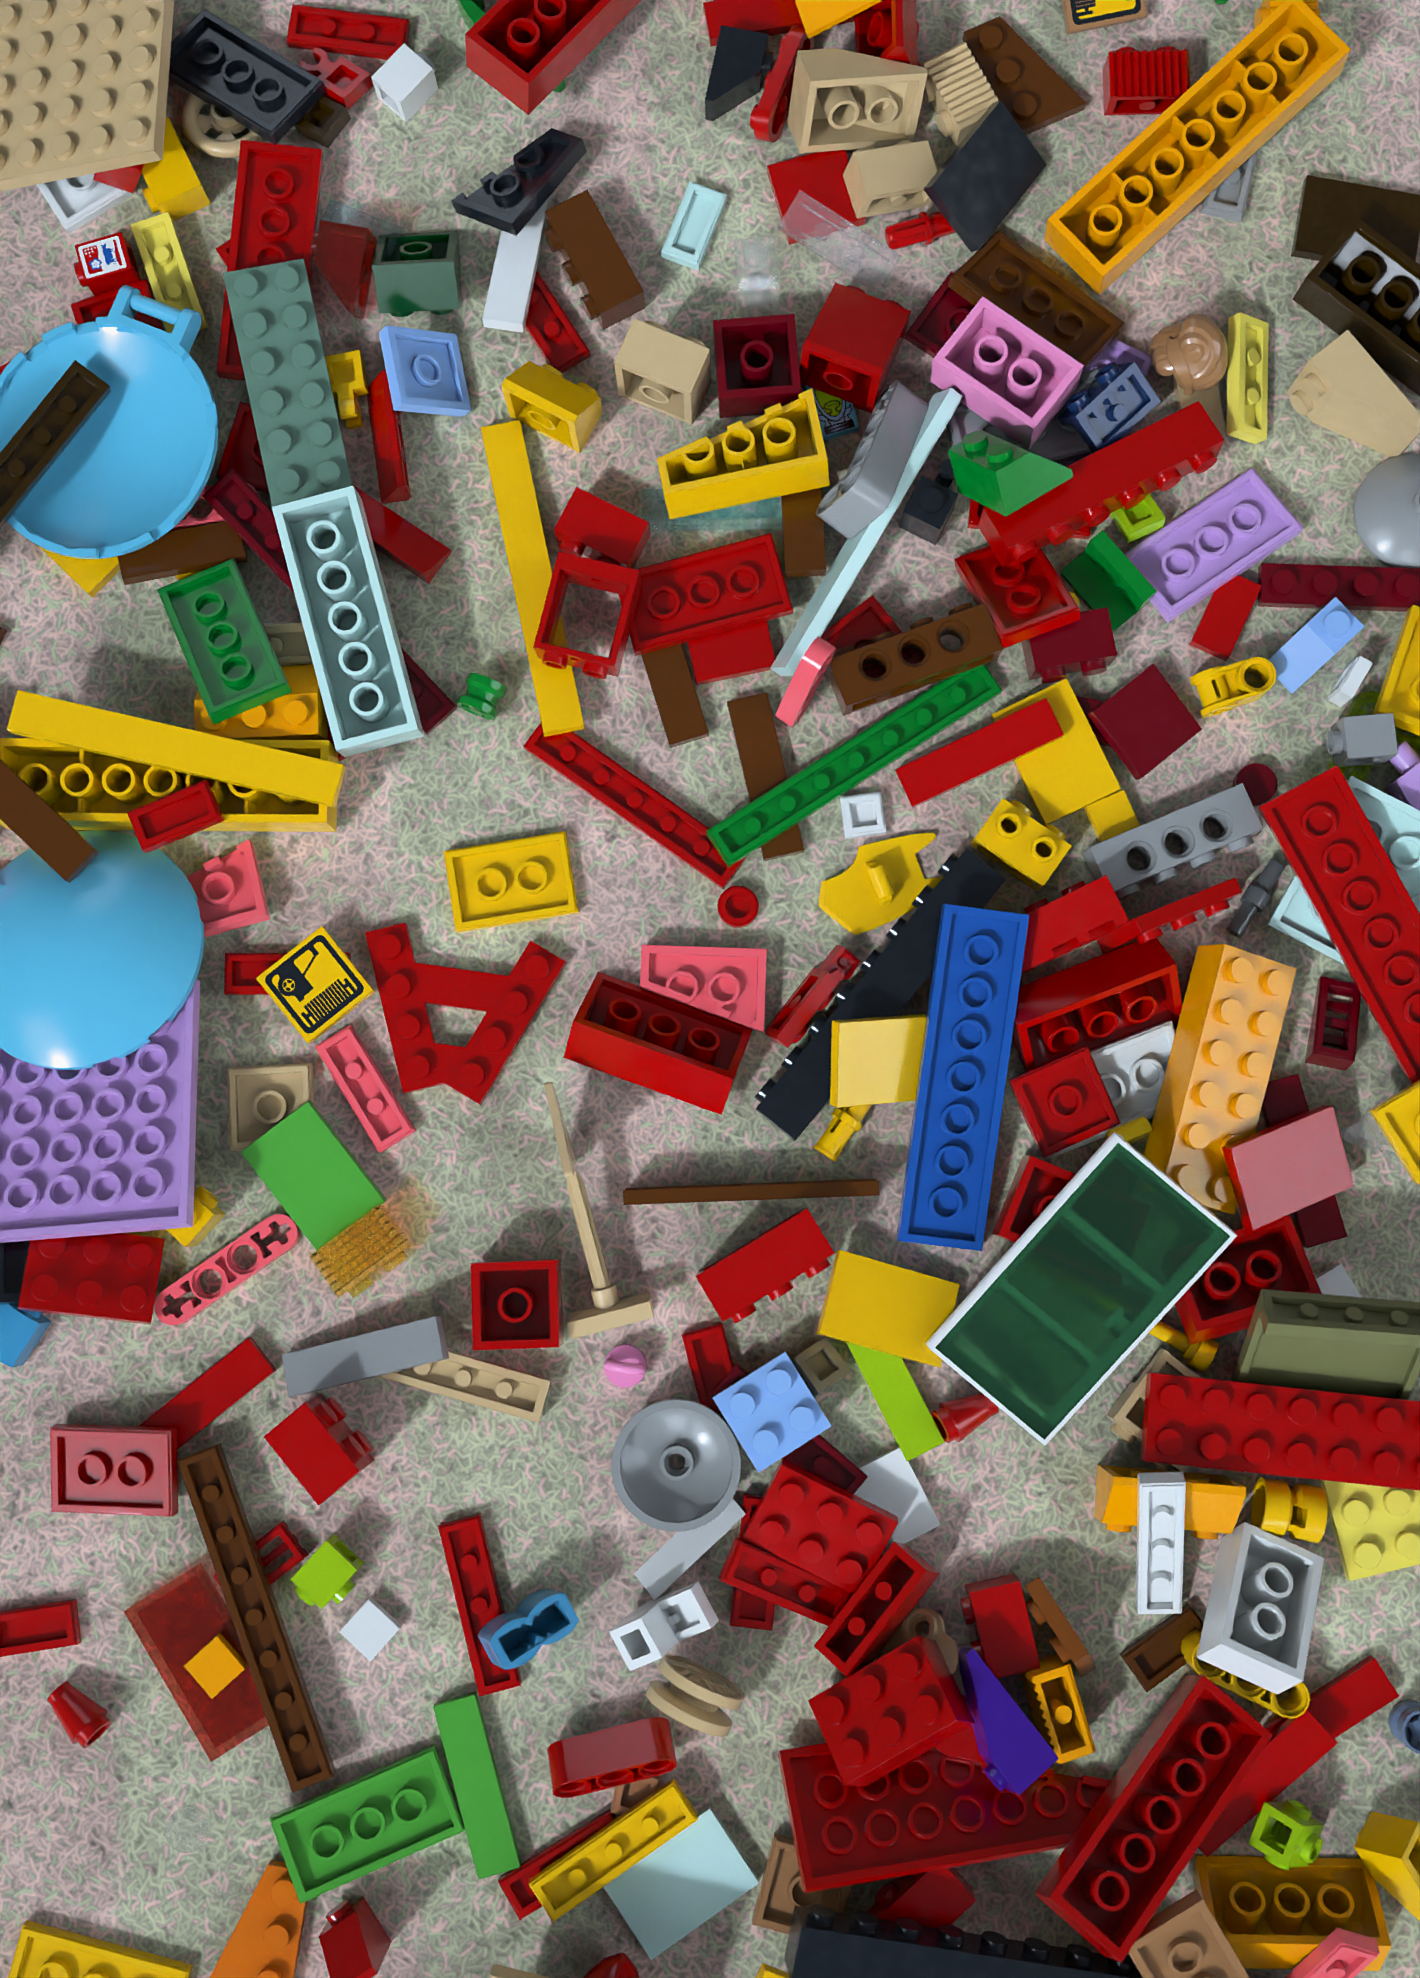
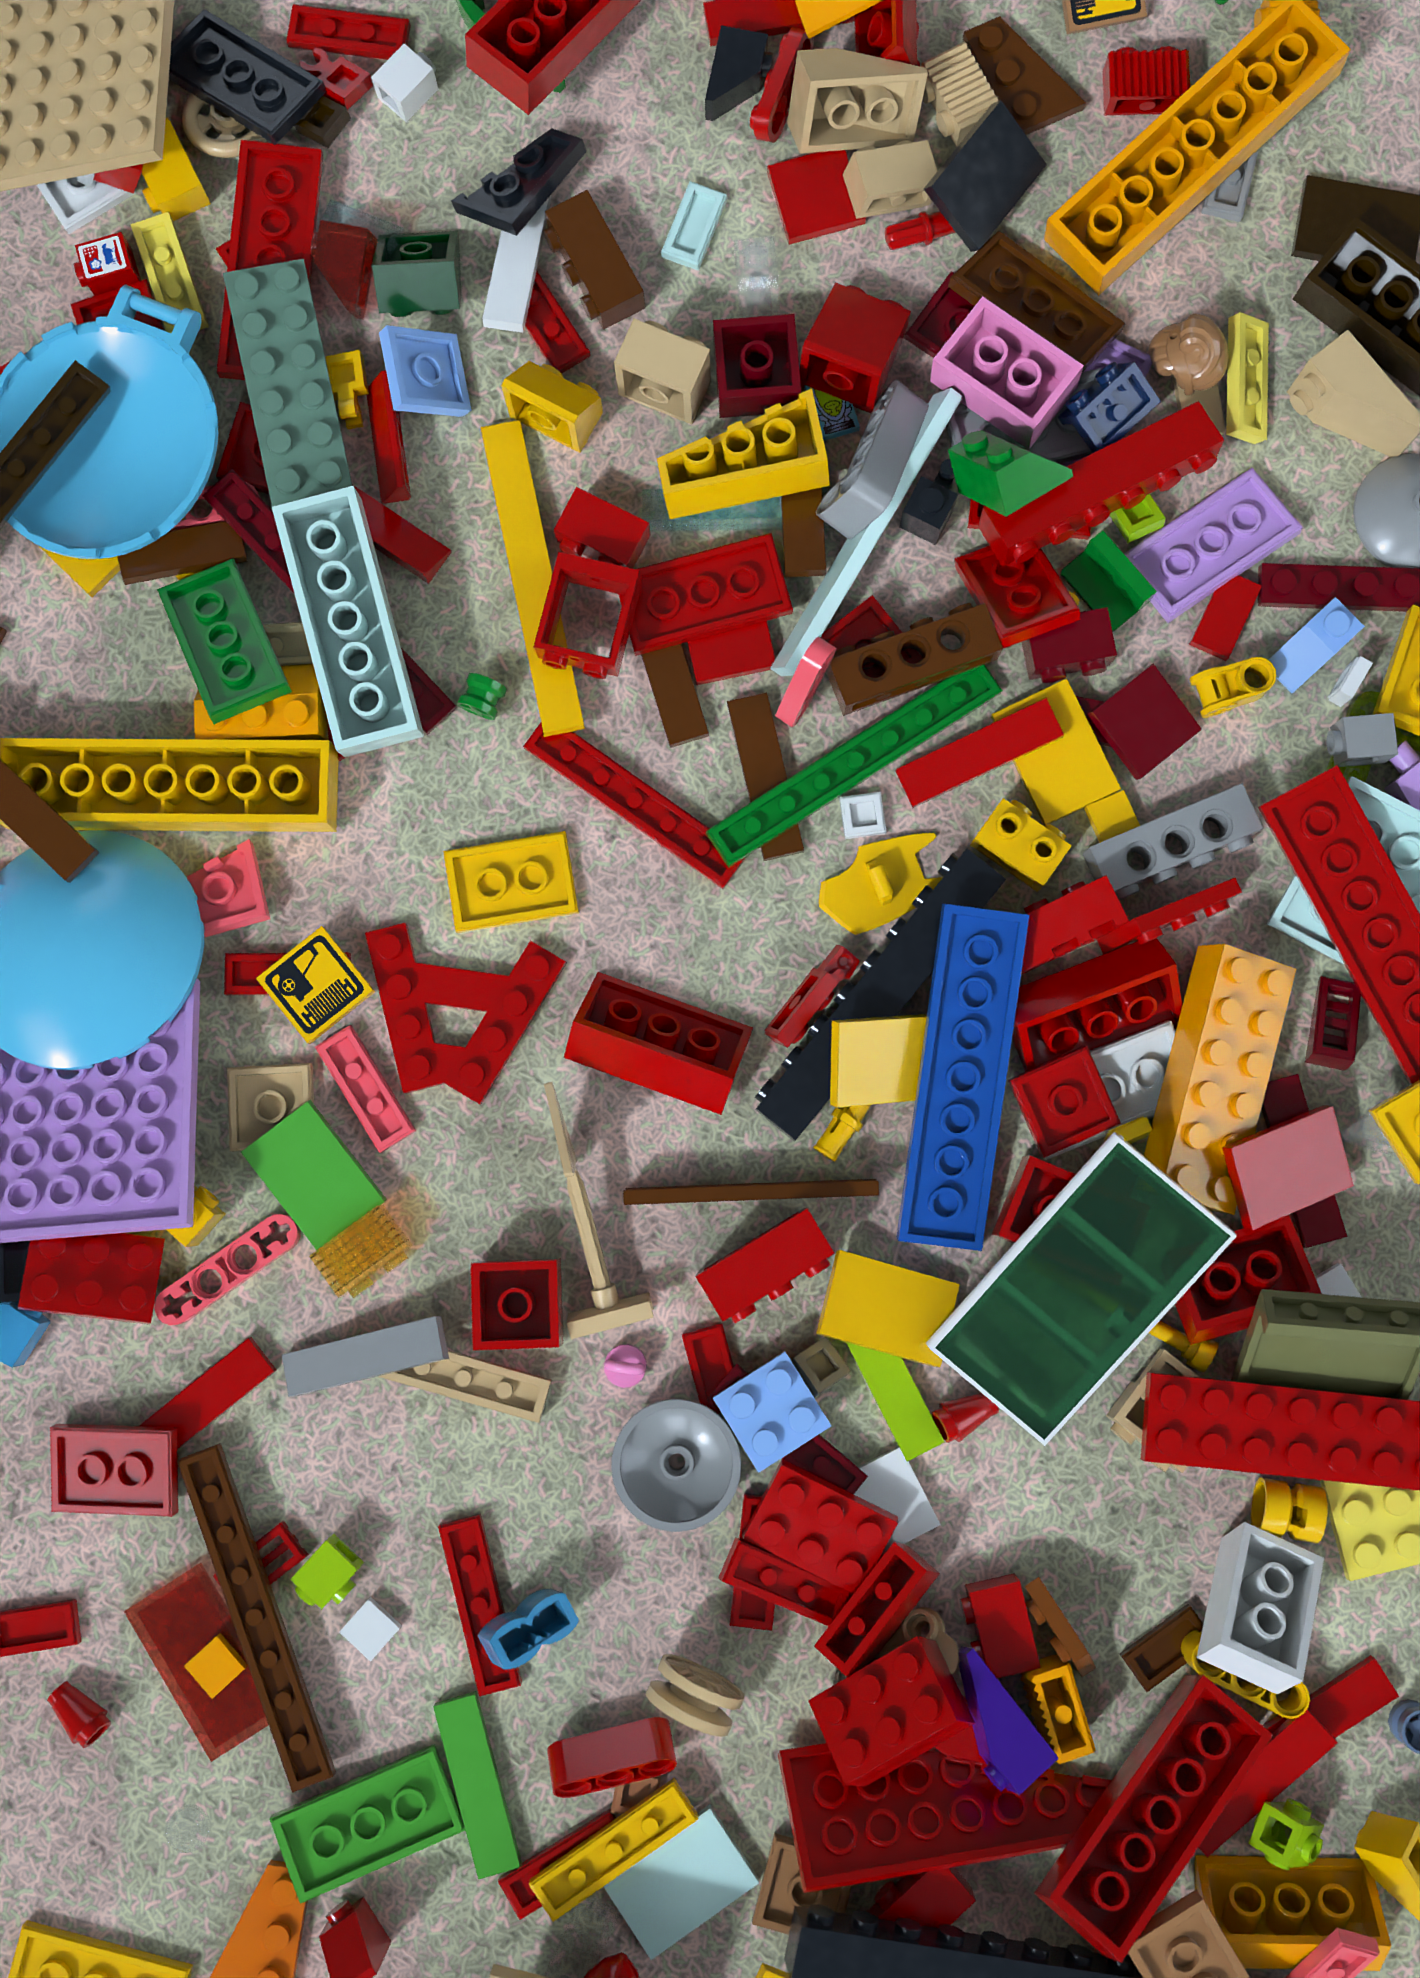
yellow tile [6,690,346,808] -> none
red tile [127,780,225,853] -> none
red brick [264,1394,375,1506] -> none
white brick [609,1582,719,1671] -> none
white sticker [634,1498,745,1601] -> none
coral wing [640,945,767,1033] -> none
red tile [717,886,759,928] -> none
clear tile [778,190,902,294] -> none
light orange slope [1094,1465,1246,1540] -> none
white tile [1136,1472,1186,1614] -> none
dark grey bar [1226,860,1284,938] -> none
dark red tile [1233,763,1277,807] -> none

